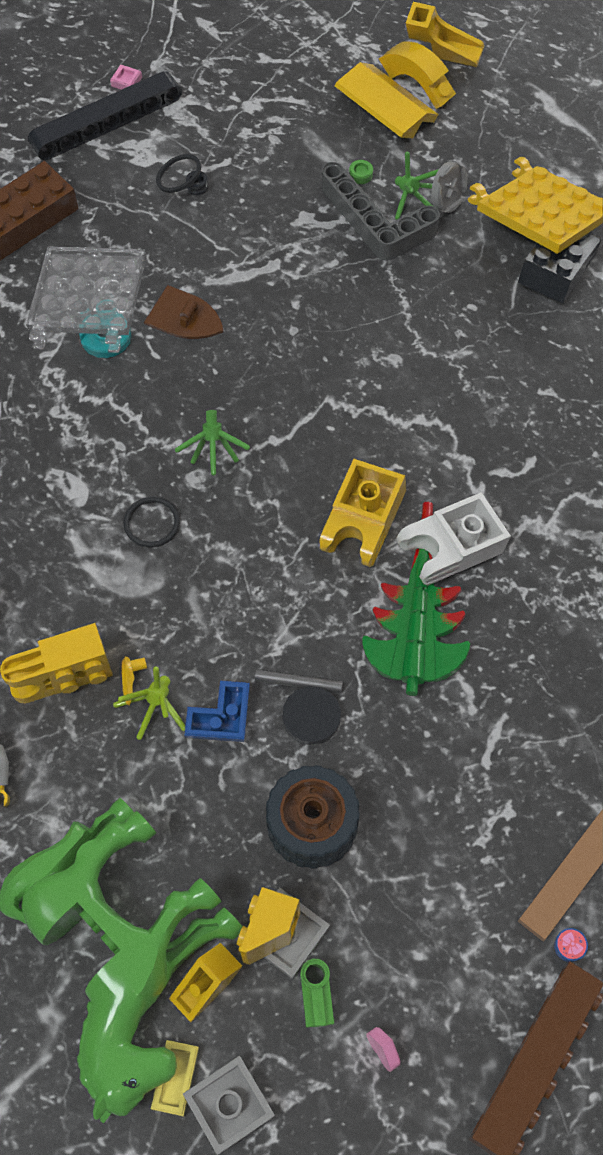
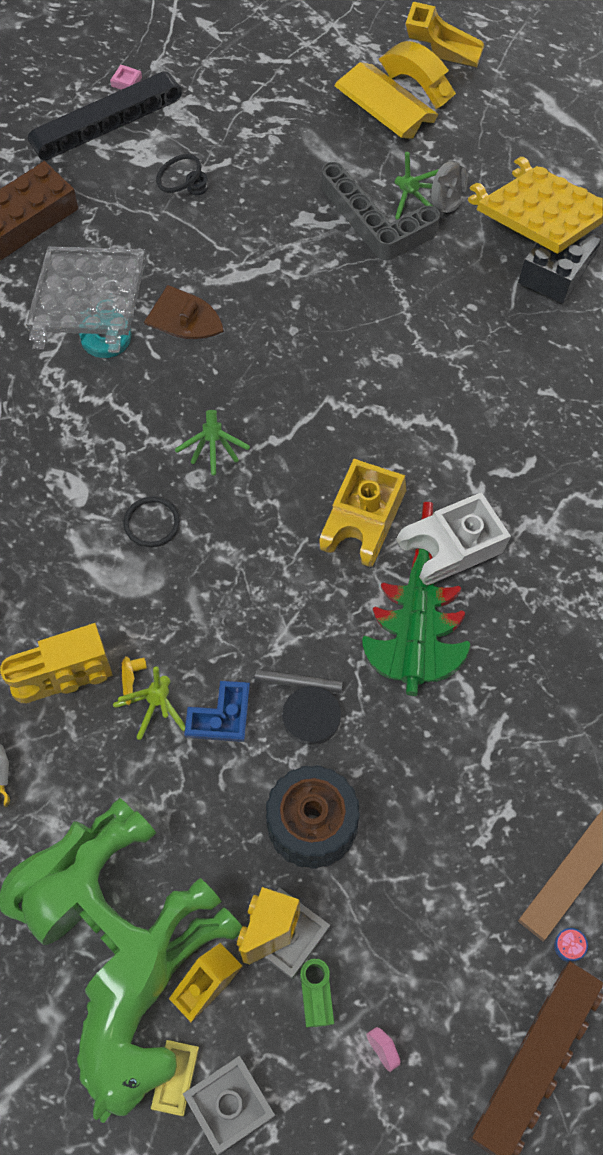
bright green tile [349,160,373,184] -> none

